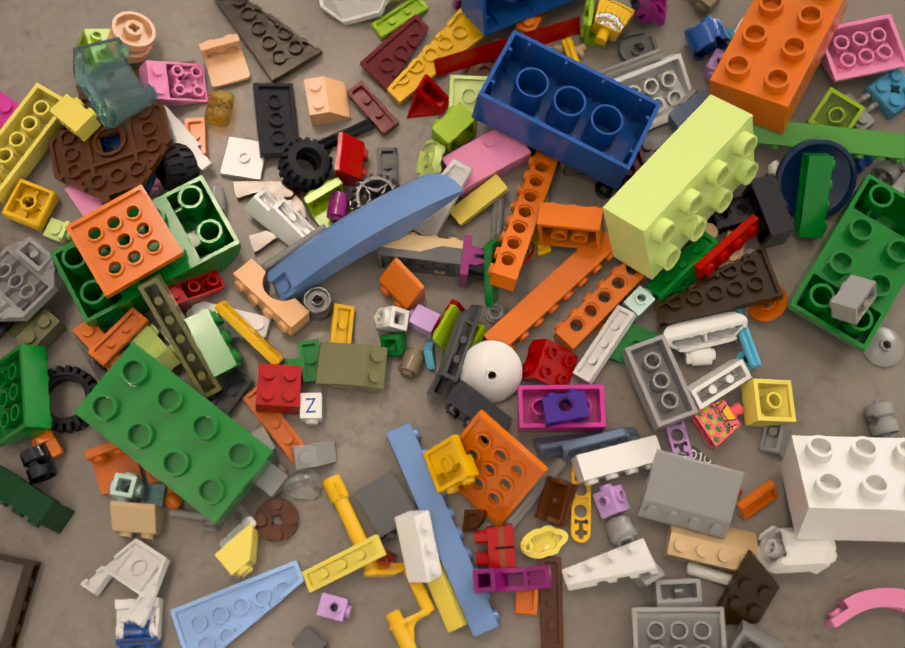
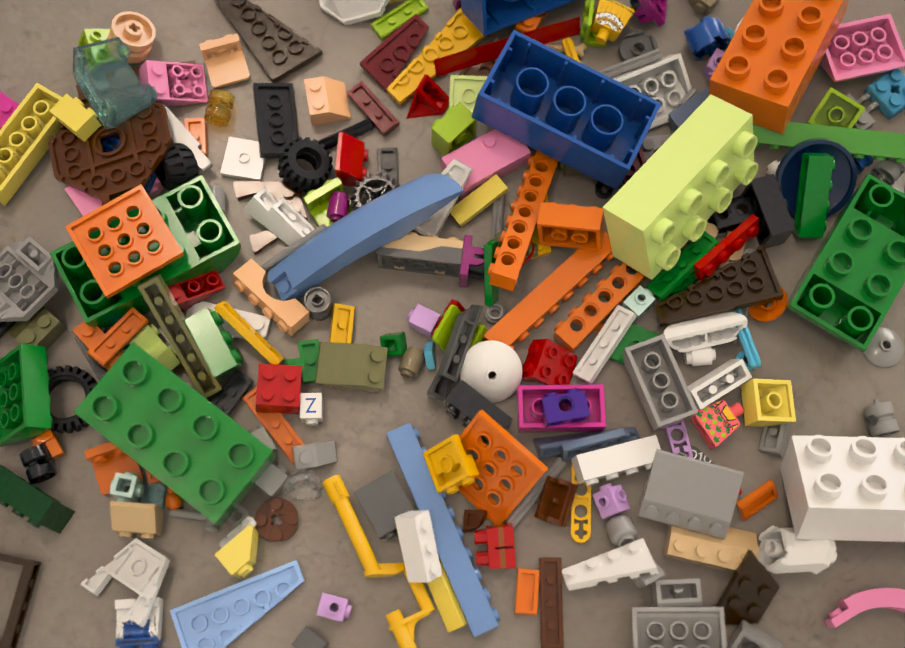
yellow brick [2,179,59,231] -> none
yellowish green bracket [43,217,72,245] -> none
light yellow plate [301,534,387,593] -> none
white brick [374,306,409,333] -> none
clear red slope [375,548,398,569] -> none
orange slope [379,257,425,312] -> none
yellowish green plate [416,139,445,177] -> none
magenta arch [473,565,552,594] -> none
light yellow arm [521,525,568,559] -> none
white axle [686,562,734,585] -> none
light grey brick [829,274,876,325] -> none

